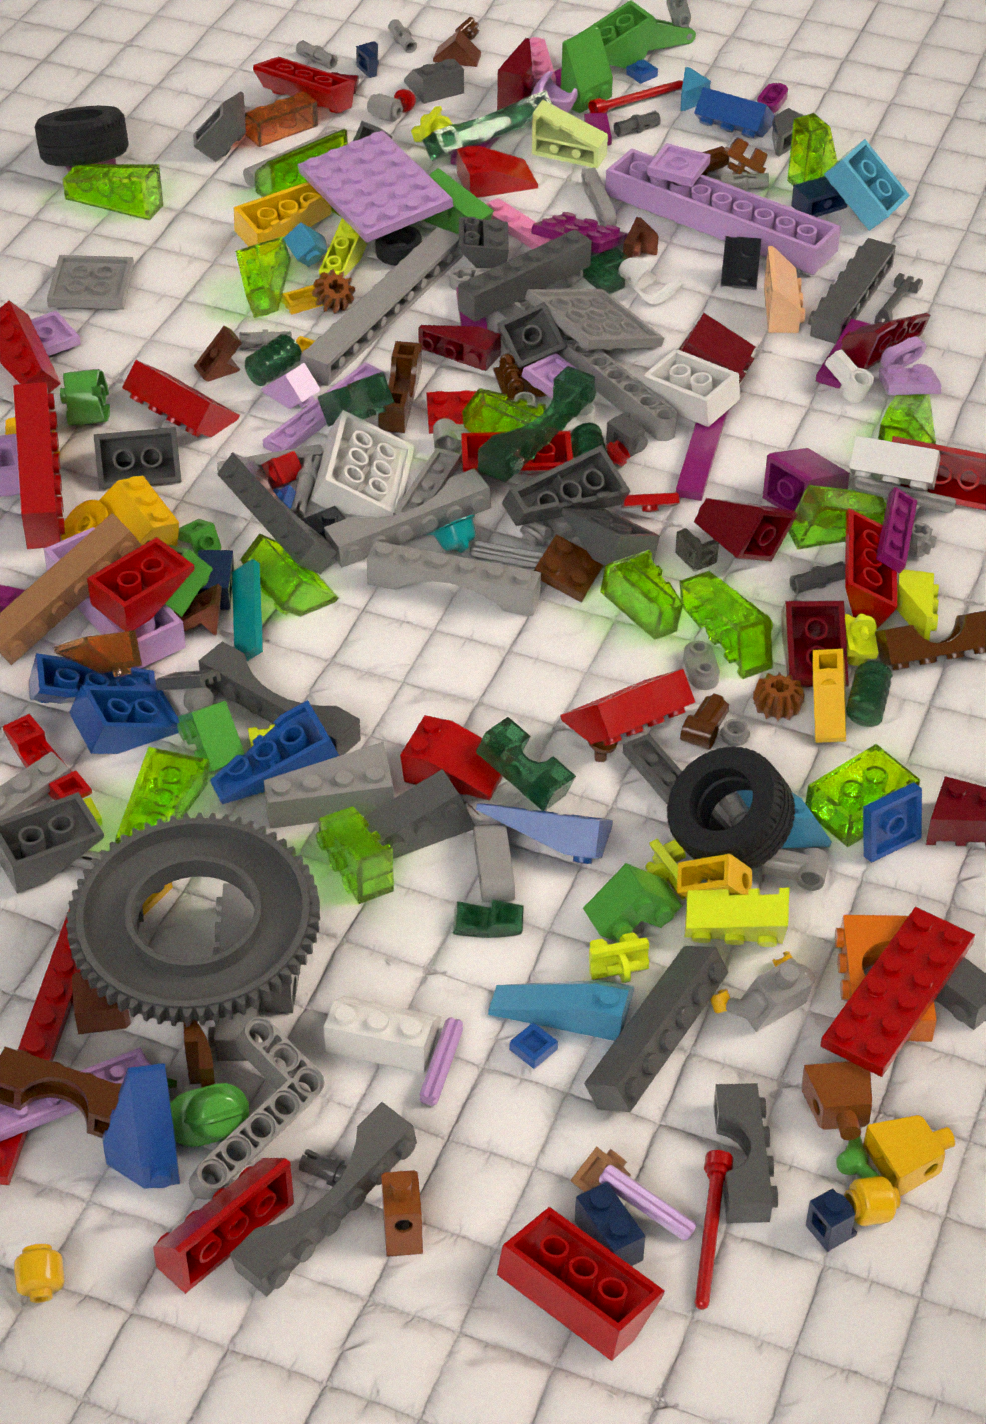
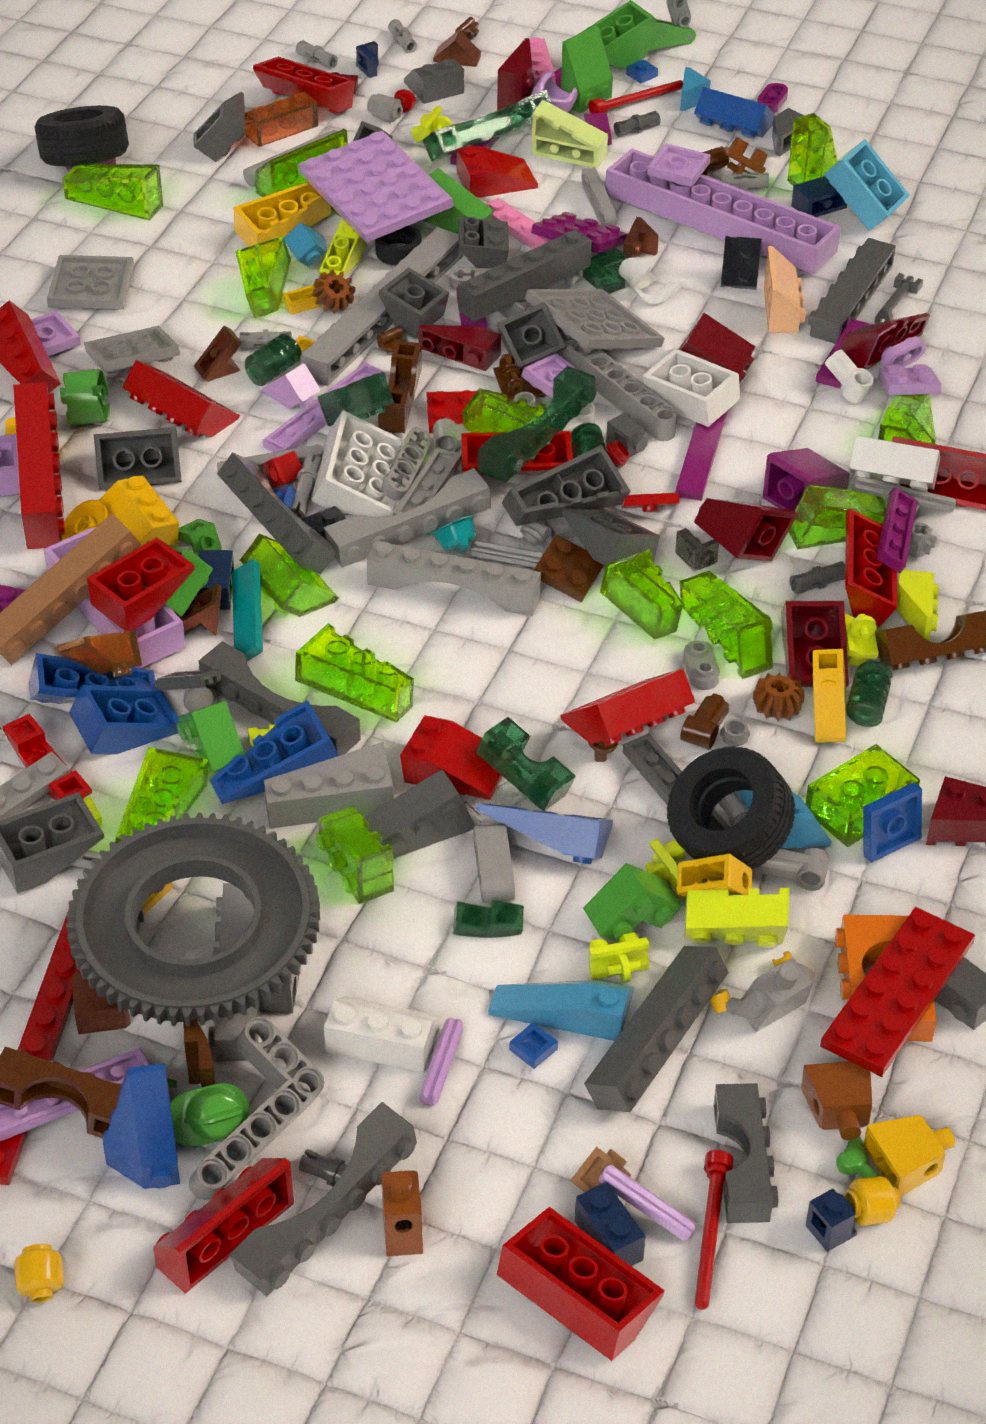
none -> light grey plate [84,325,180,374]
none -> clear neon green wedge [295,623,414,723]
none -> reddish brown plate [377,326,403,352]
none -> dark grey slope [379,267,450,339]
none -> light grey beam [381,427,432,501]

